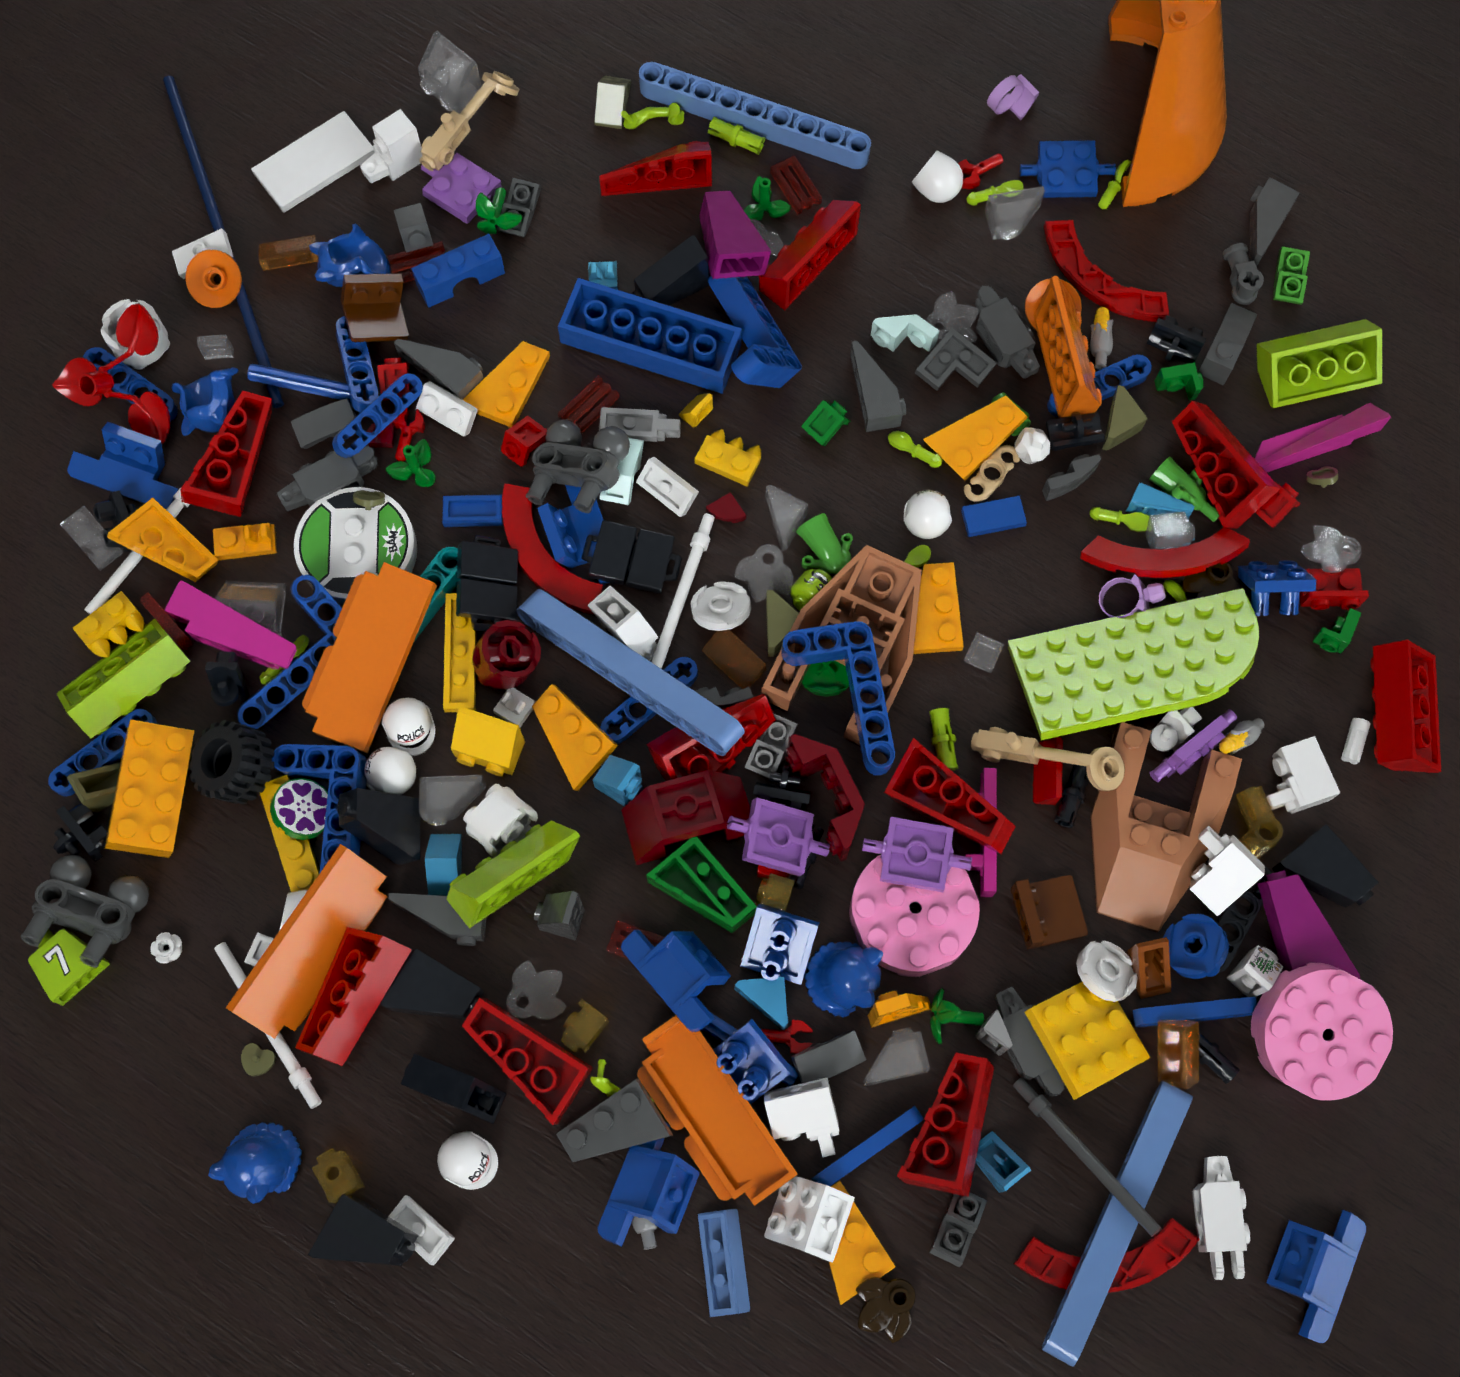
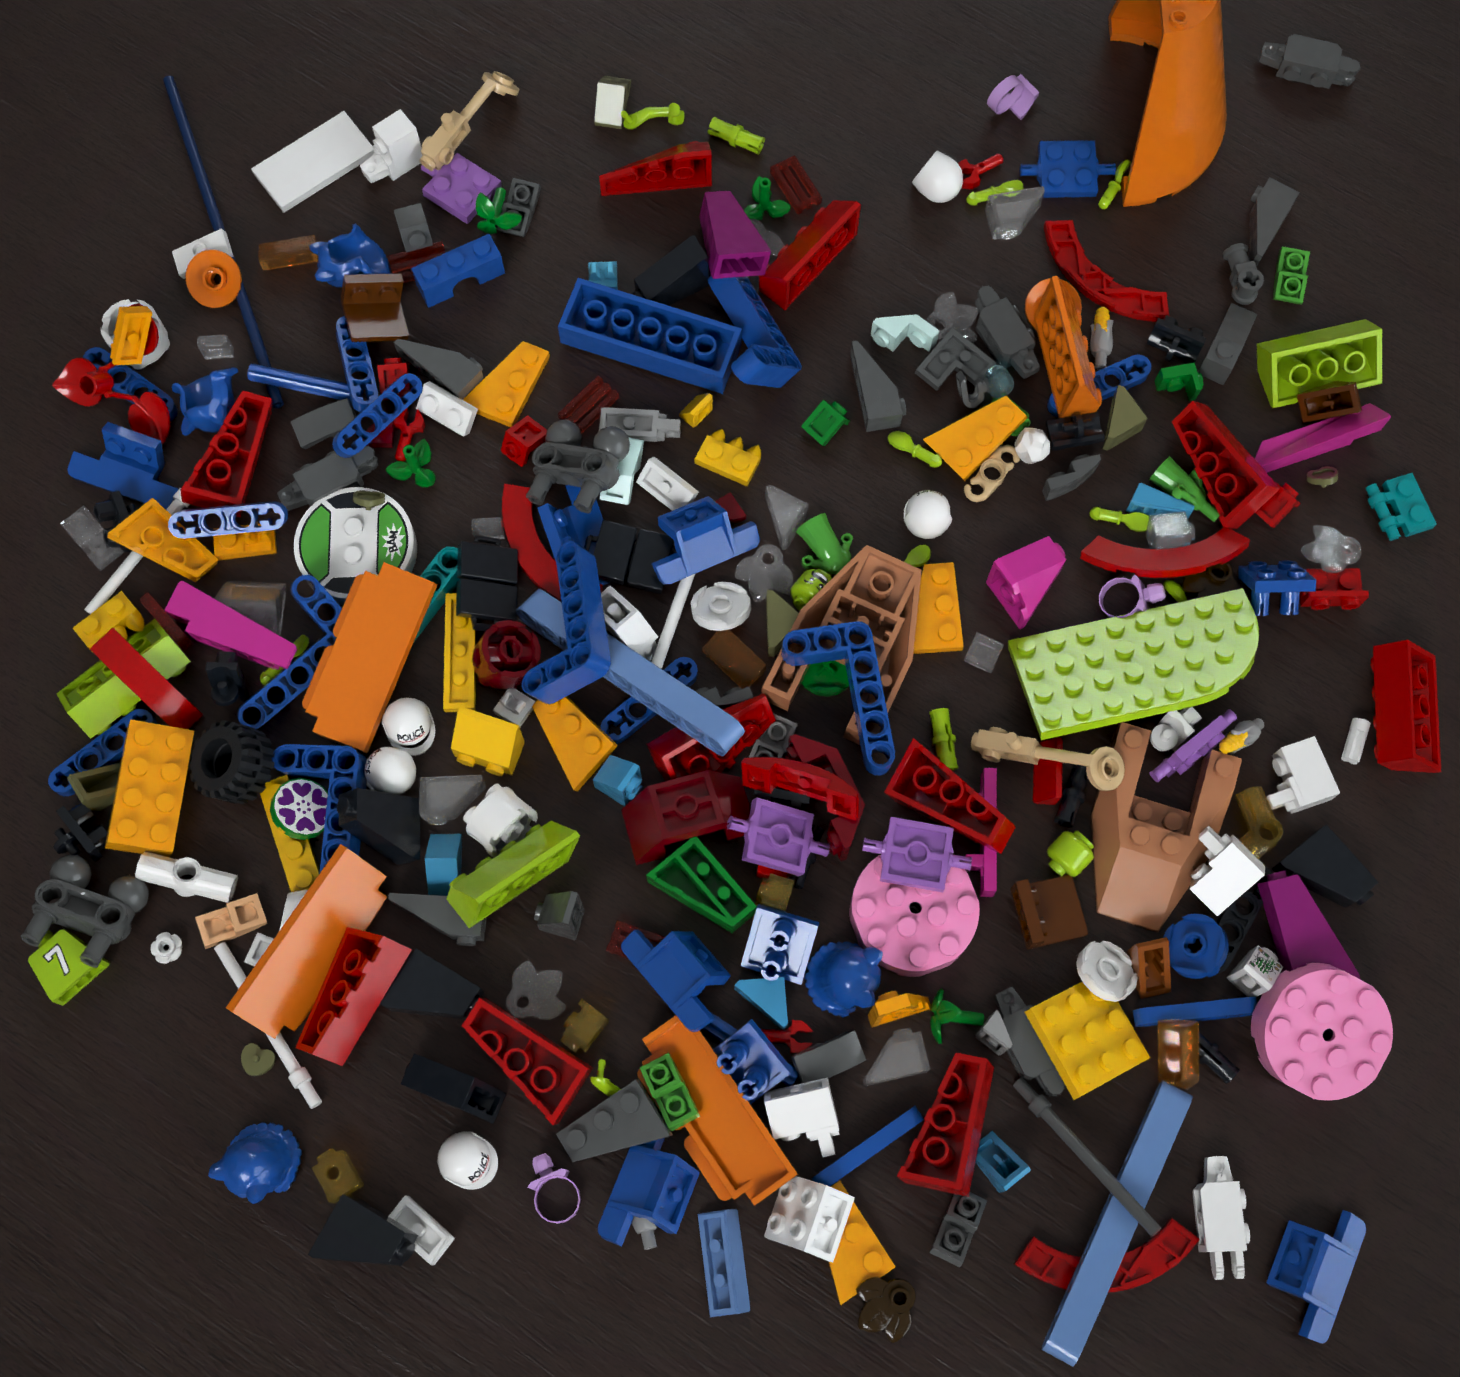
clear slope [418,31,481,114] -> none
blue tile [442,495,503,527] -> none
medium blue beam [639,62,871,169] -> none
blue tile [961,496,1027,537] -> none
green bracket [1313,608,1361,654] -> none
none -> red slope [90,628,203,729]
none -> light orange plate [110,306,153,365]
none -> white piece [135,851,238,903]
none -> beam [168,501,288,539]
none -> light nougat slope [195,893,267,949]
none -> clear tile [471,517,505,539]
none -> blue beam [522,541,611,705]
none -> lavender piece [527,1153,581,1224]
none -> bright green slope [640,1053,700,1131]
none -> plate [652,496,760,584]
none -> red slope [741,757,859,821]
none -> leg [956,365,1014,408]
none -> dark pink slope [986,536,1066,630]
none -> lime head [1047,830,1094,877]
none -> dark grey hinge [1259,34,1361,89]
none -> reddish brown slope [1297,381,1362,423]
none -> teal plate [1365,473,1437,541]

